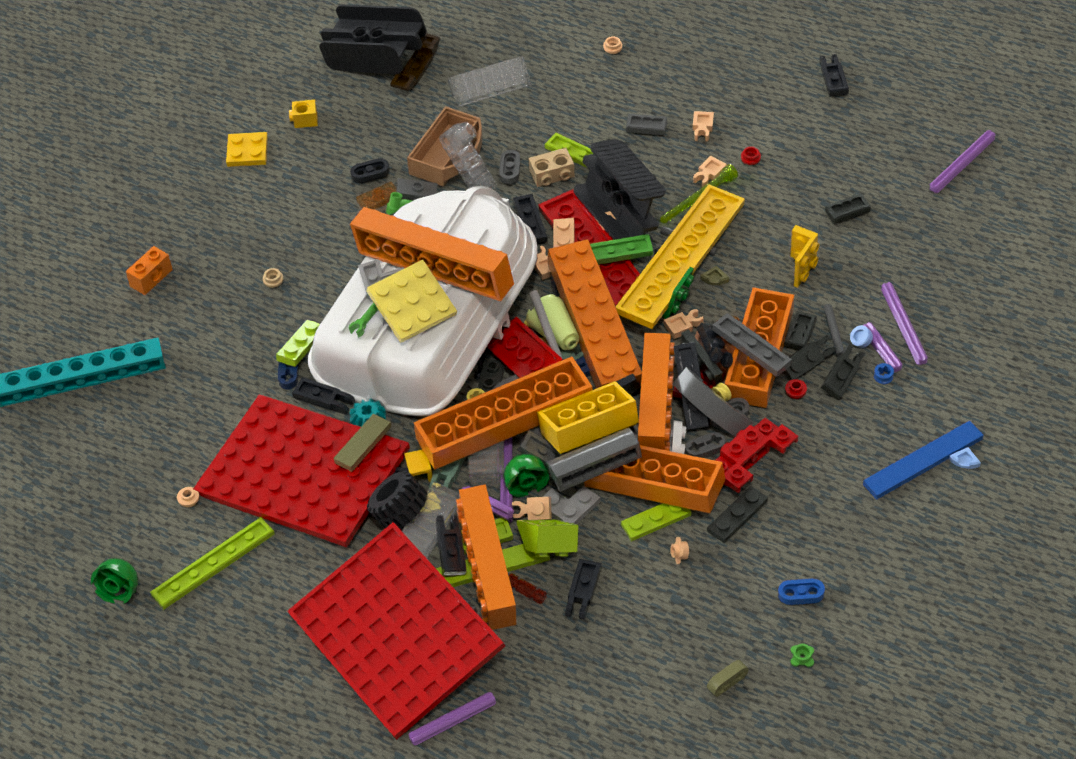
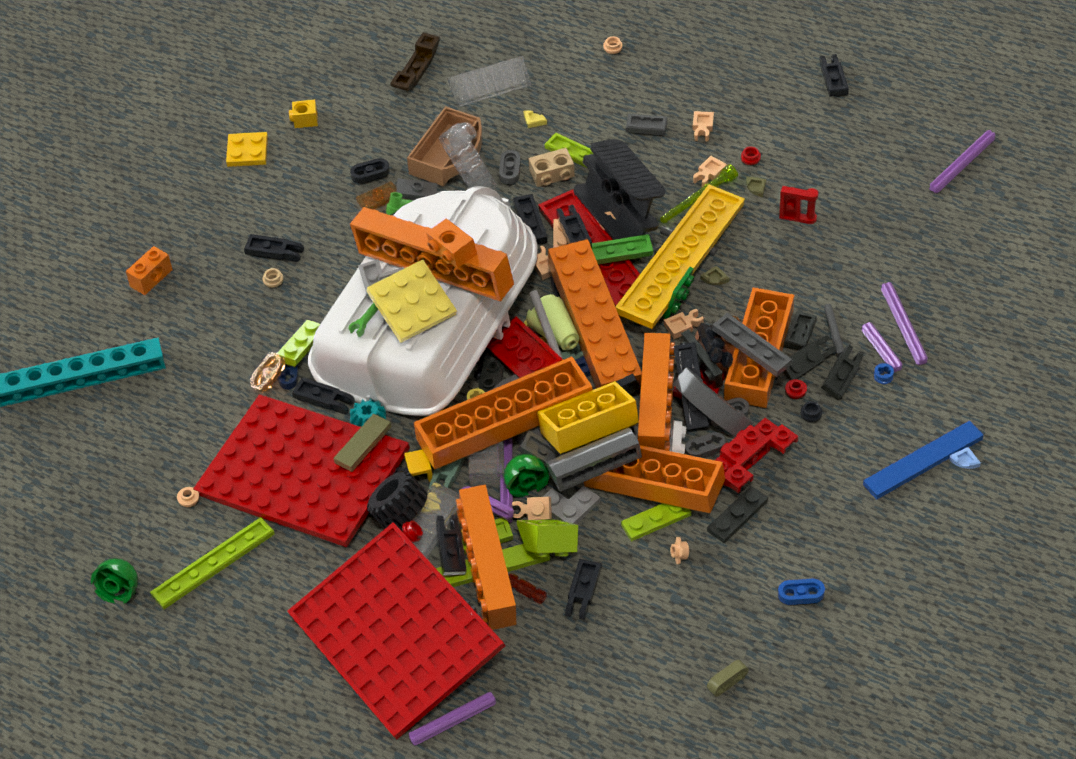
black piece [319,4,427,74] -> none
light yellow bush [711,383,732,401] -> none
yellow bracket [790,225,820,288] -> none
bright green plate [790,644,814,667] -> none
pearl dark grey plate [825,193,871,224] -> none
light blue tile [850,326,873,348] -> none
none -> black hinge [244,234,304,262]
none -> clear orange plate [250,352,285,392]
none -> red plate [402,521,423,543]
none -> orange brick [426,218,477,268]
none -> light yellow tile [523,110,547,128]
none -> black hinge [556,205,592,248]
none -> olive tile [746,176,766,197]
none -> red plate [779,186,818,224]
none -> black plate [800,401,823,422]

